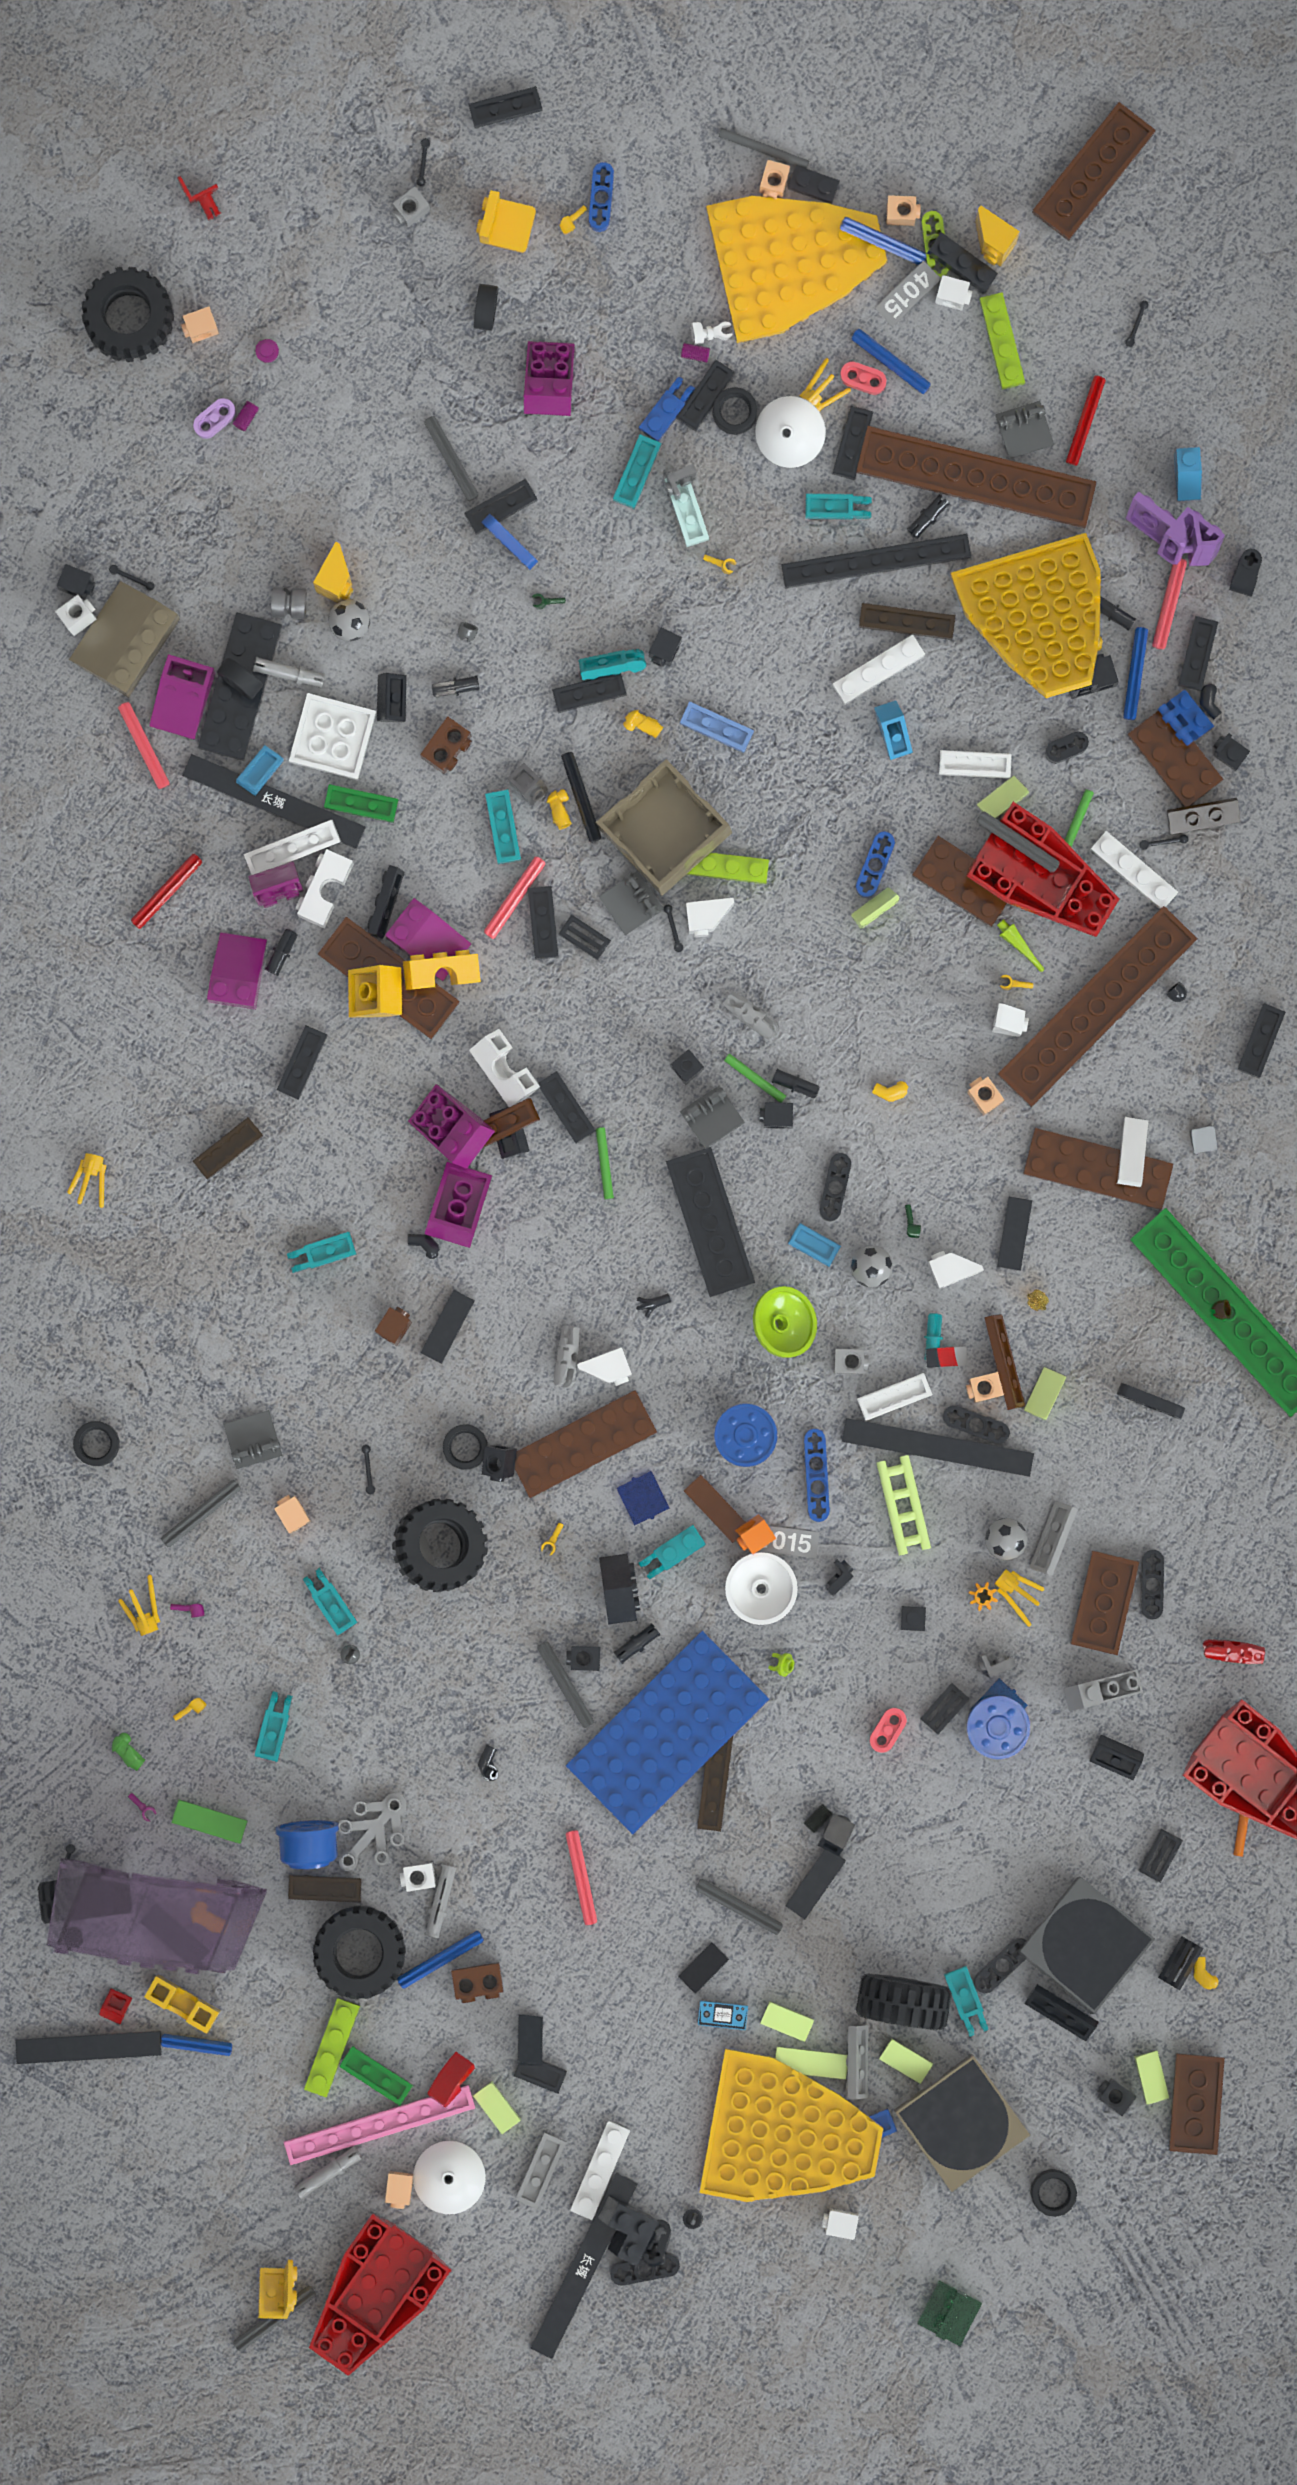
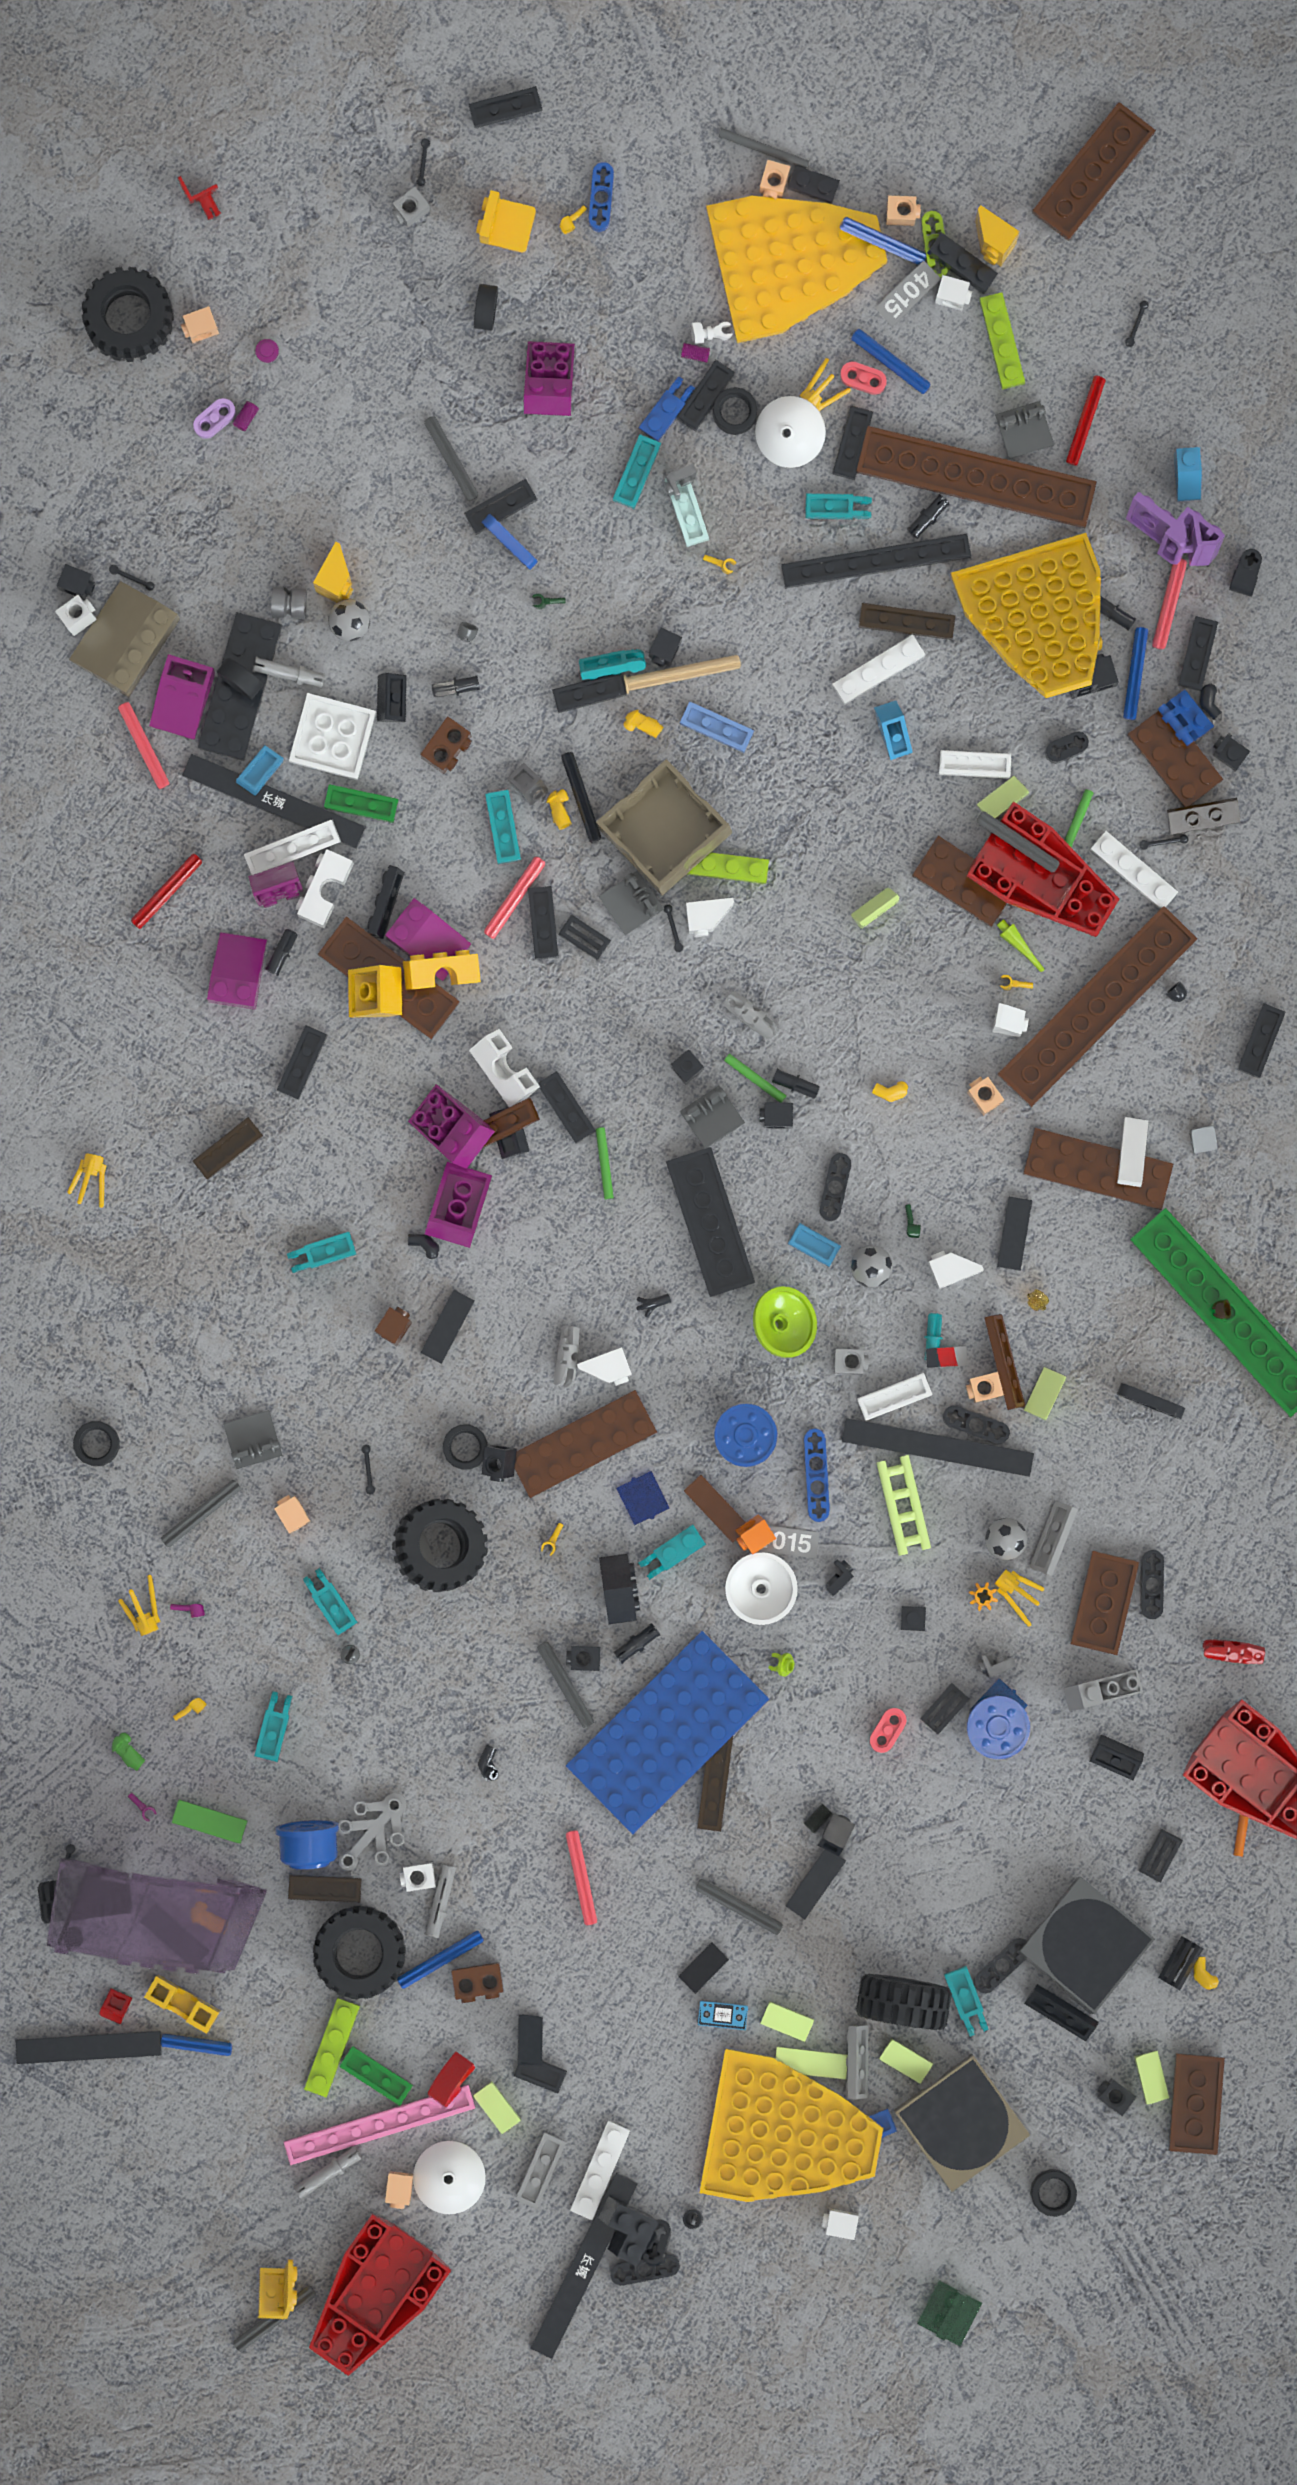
blue beam [856,832,895,898] -> none
none -> tan axle [623,655,741,694]

